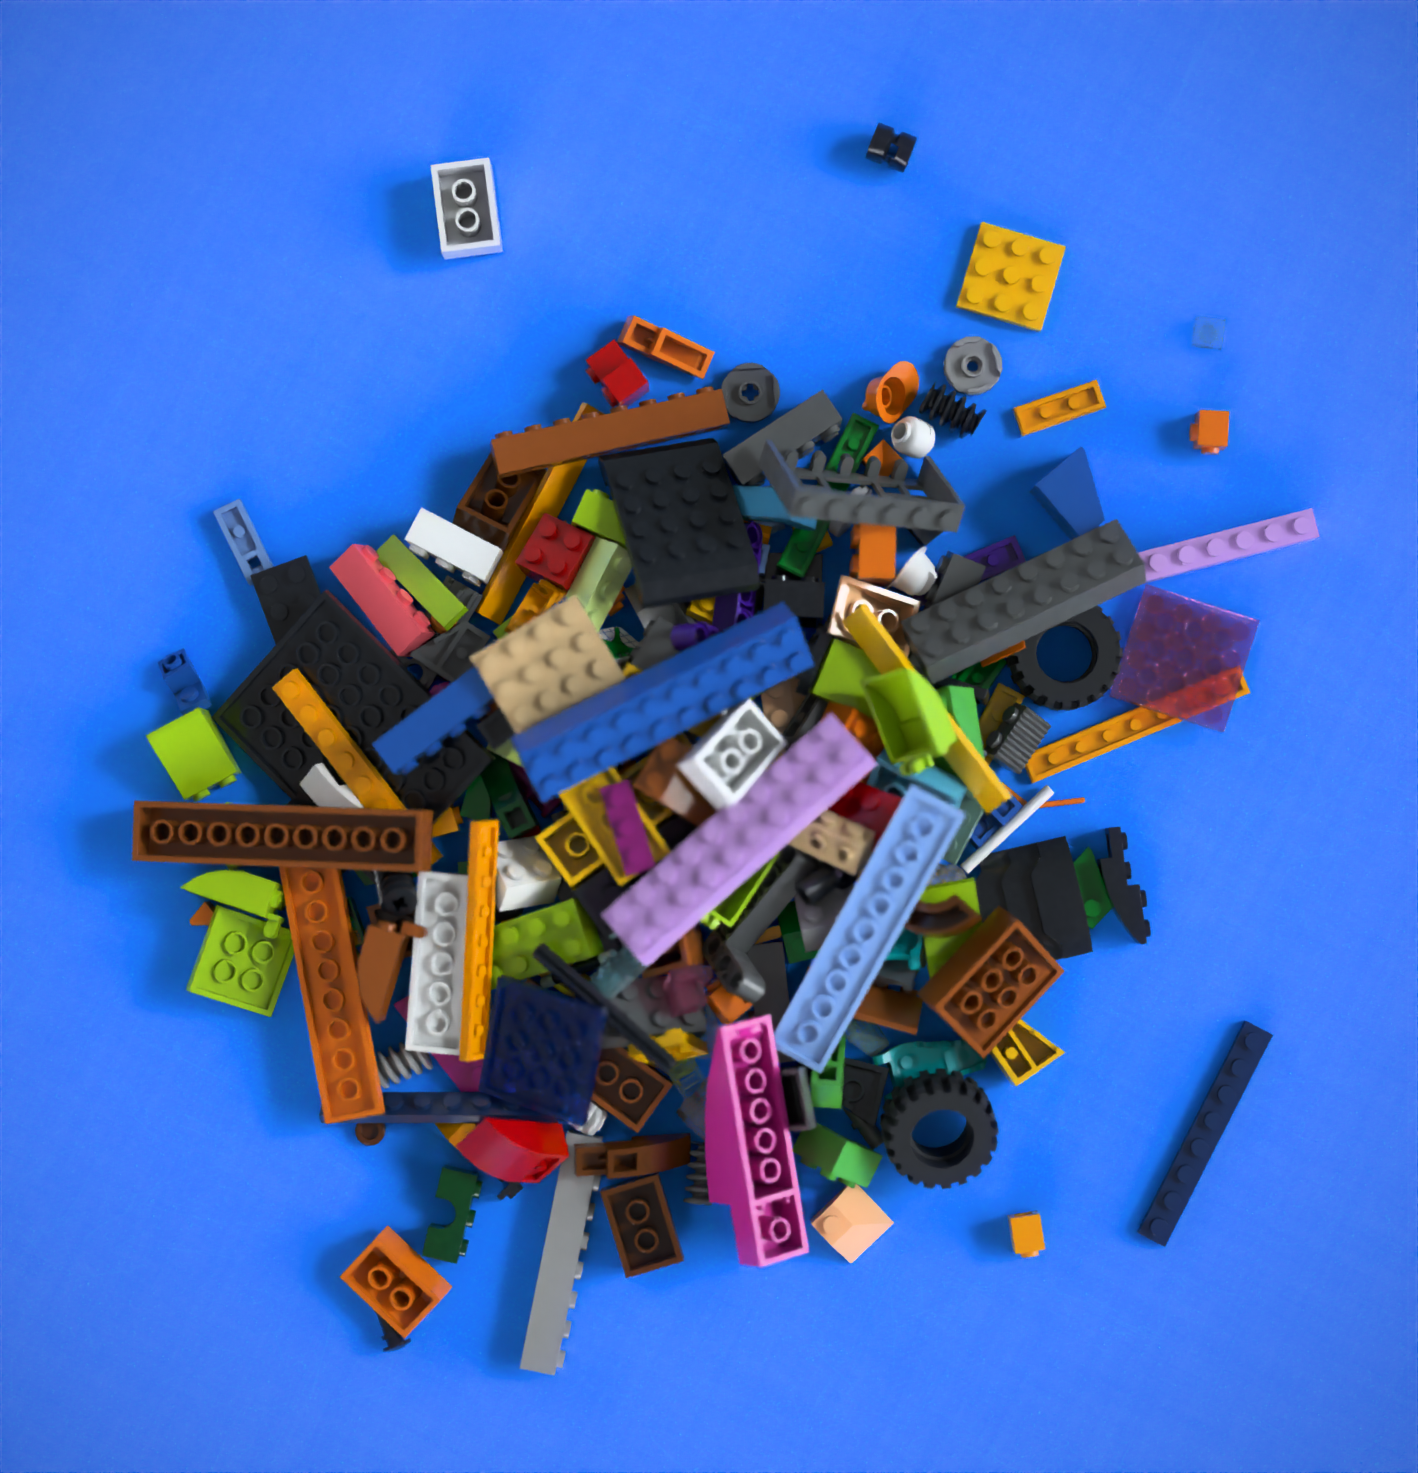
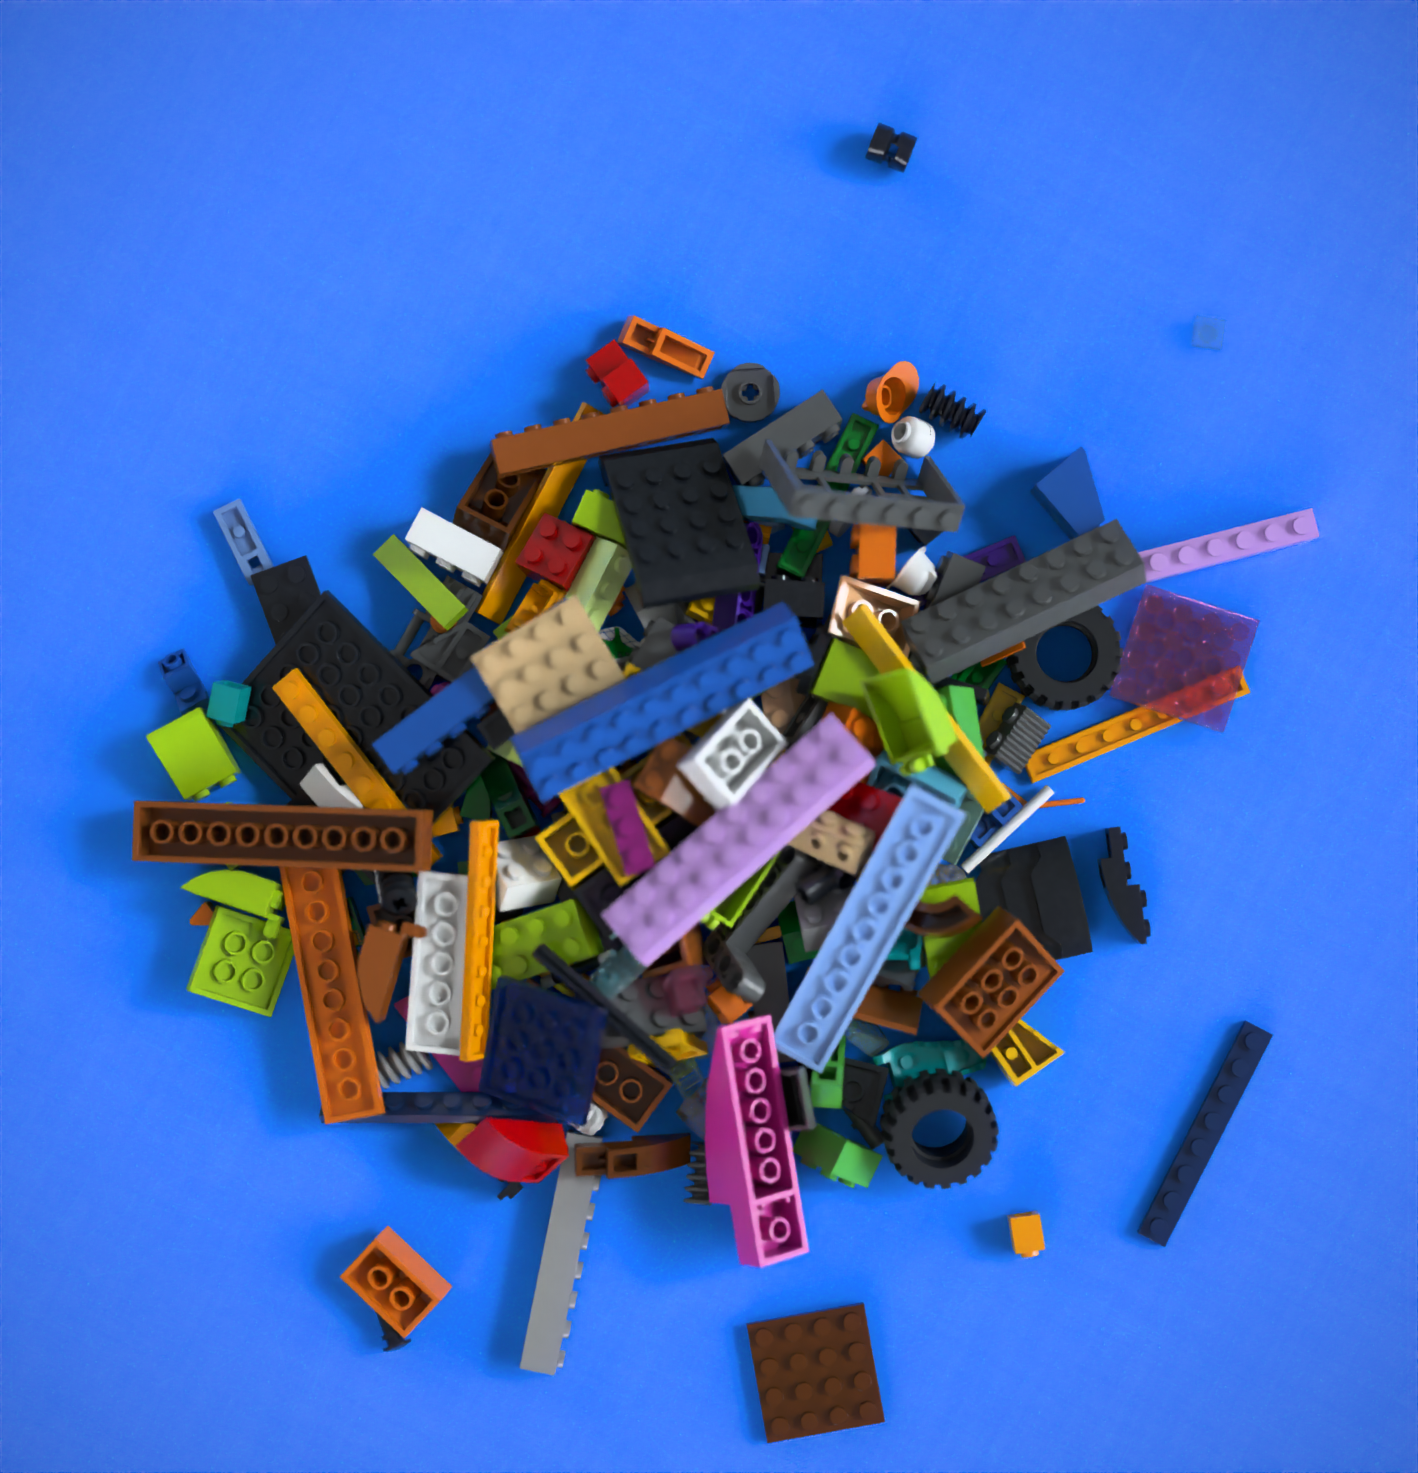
coral brick [329,544,436,657] -> none
reddish brown tile [355,1123,386,1146] -> none
dark green arch [422,1165,483,1264] -> none
white brick [430,157,503,259] -> none
reddish brown brick [600,1172,684,1279] -> none
light nougat slope [810,1184,894,1264] -> none
light grey plate [943,336,1002,396] -> none
yellow plate [956,222,1066,332] -> none
light orange tile [1012,380,1106,437] -> none
green wing [1073,847,1112,929] -> none
orange brick [1189,410,1229,455] -> none
none -> teal brick [206,679,252,727]
none -> reddish brown plate [746,1302,885,1443]

